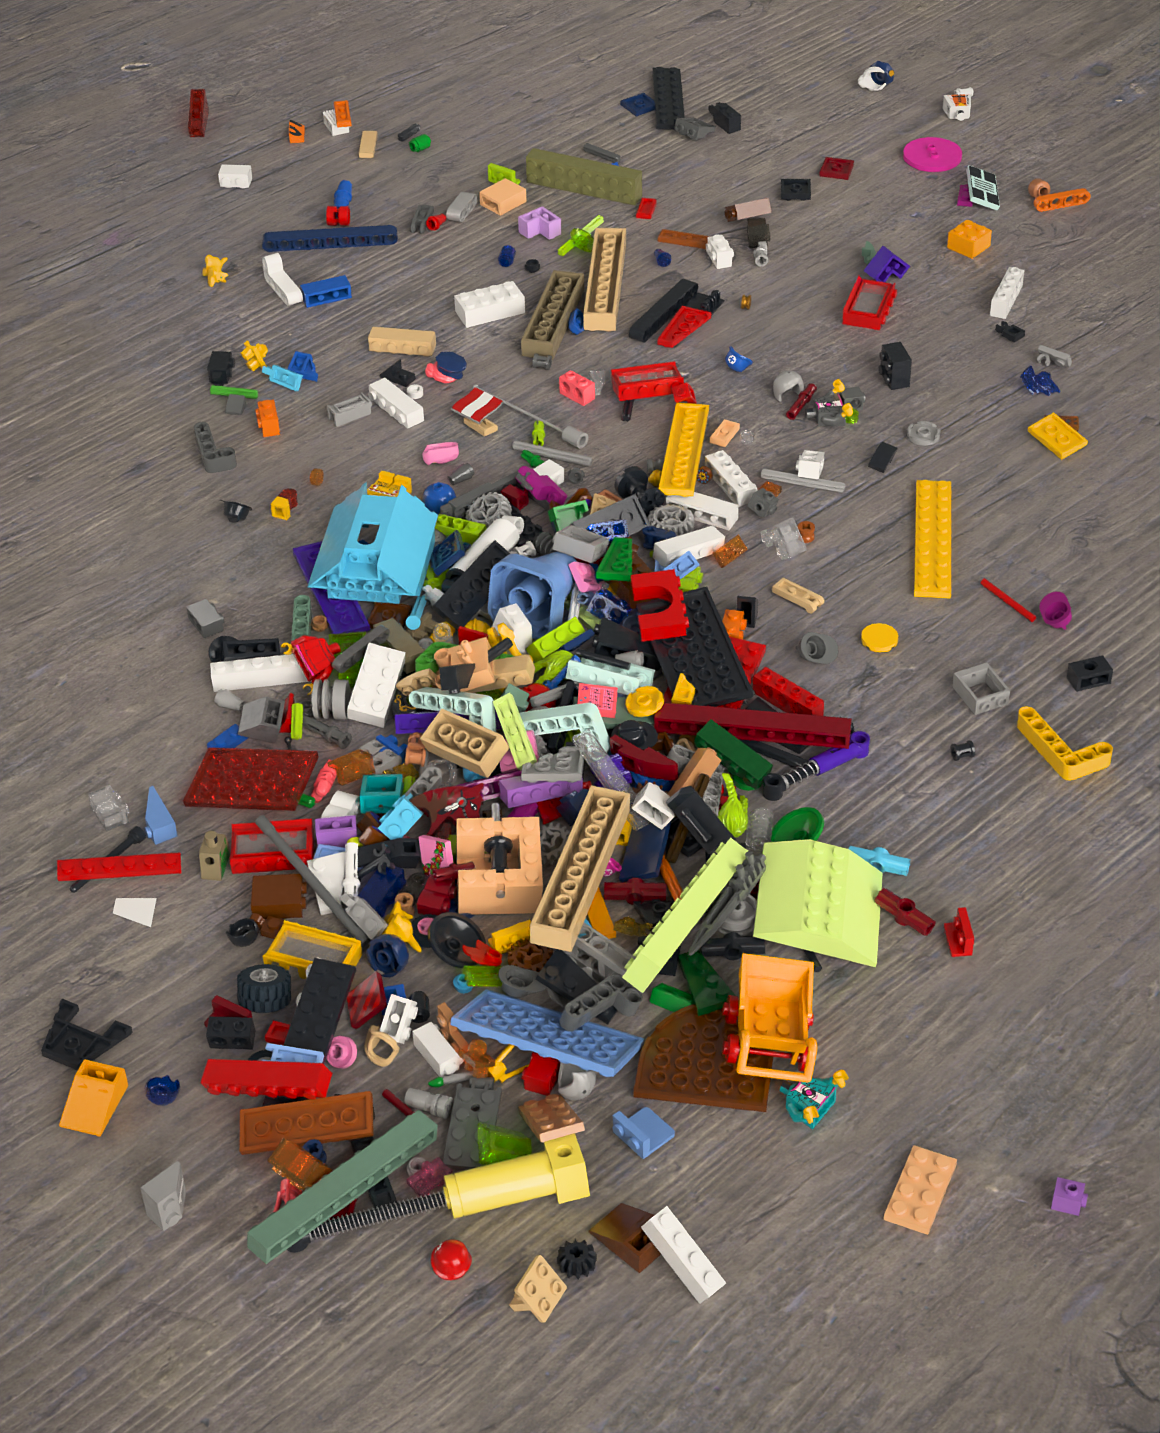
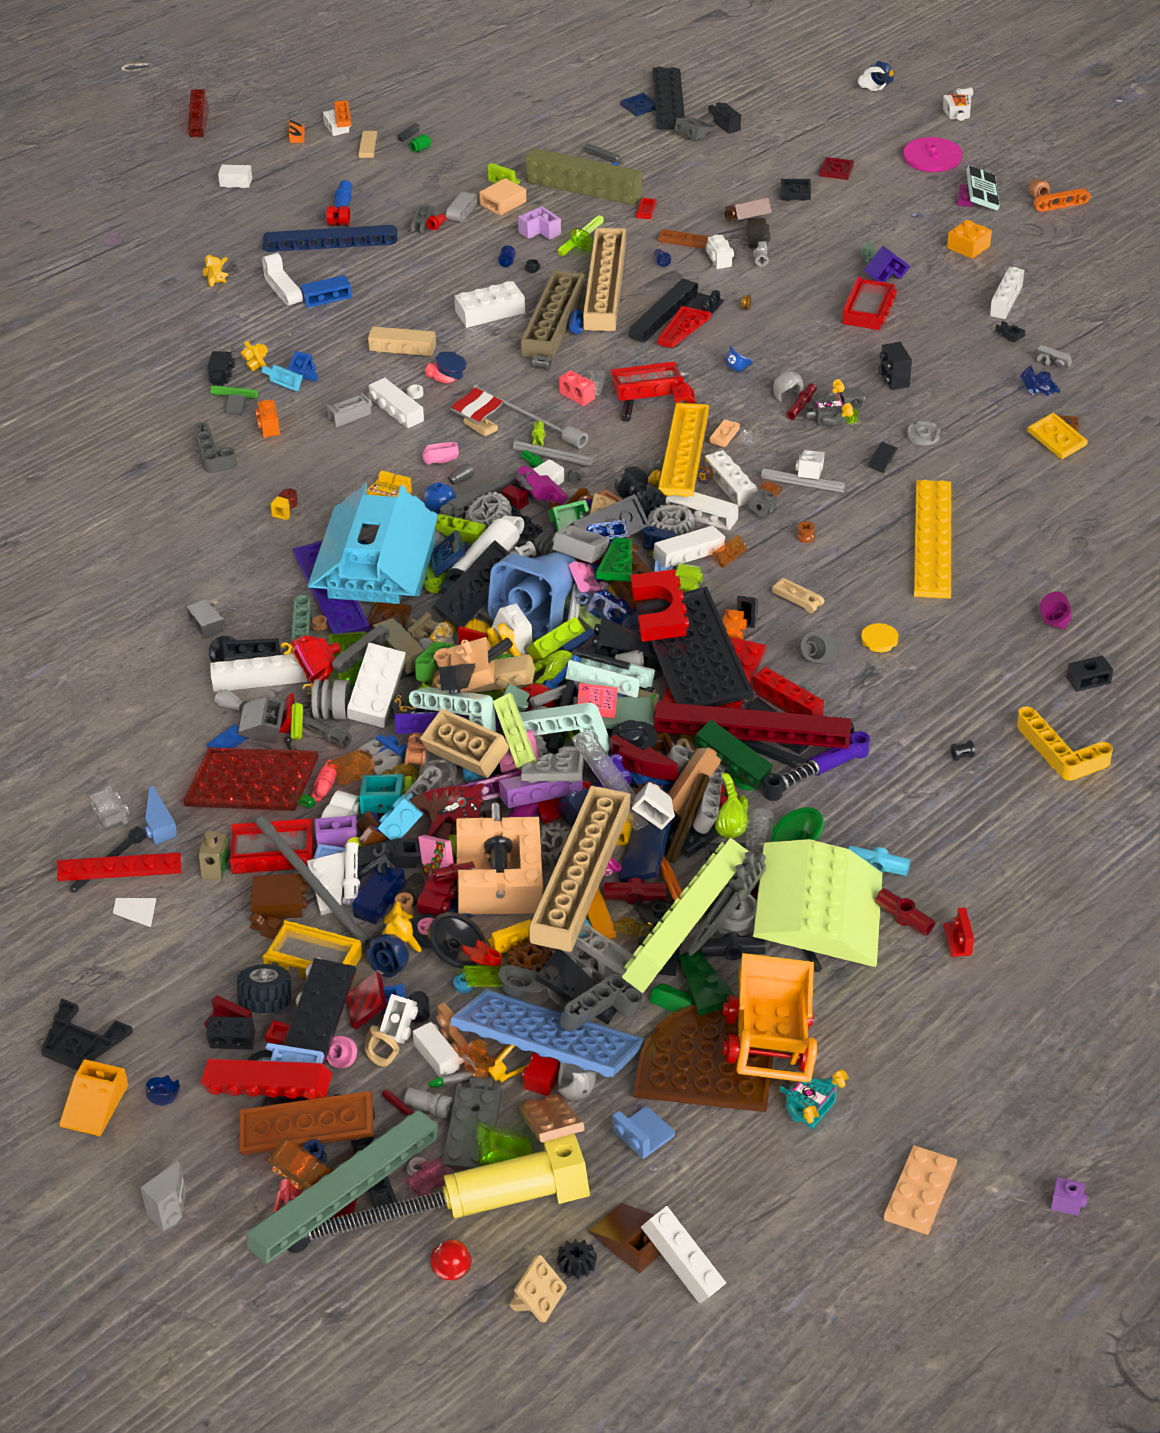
black piece [220,500,252,523] -> none
black hair [226,918,259,947] -> none
clear orange tile [310,468,324,486] -> none
light grey hinge [340,892,388,940] -> none
black slope [379,359,416,387] -> none
tan slope [396,669,438,696] -> none
medium azure axle [406,595,427,630] -> none
white plate [422,585,444,606] -> none
yellow tile [625,686,664,717] -> none
medium blue panel [662,551,700,580] -> none
black piece [666,786,736,857] -> none
yellow tile [671,673,695,705] -> none
clear brick [760,517,807,561] -> none
light grey window [952,663,1010,715] -> none
red bar [980,578,1036,622] -> none

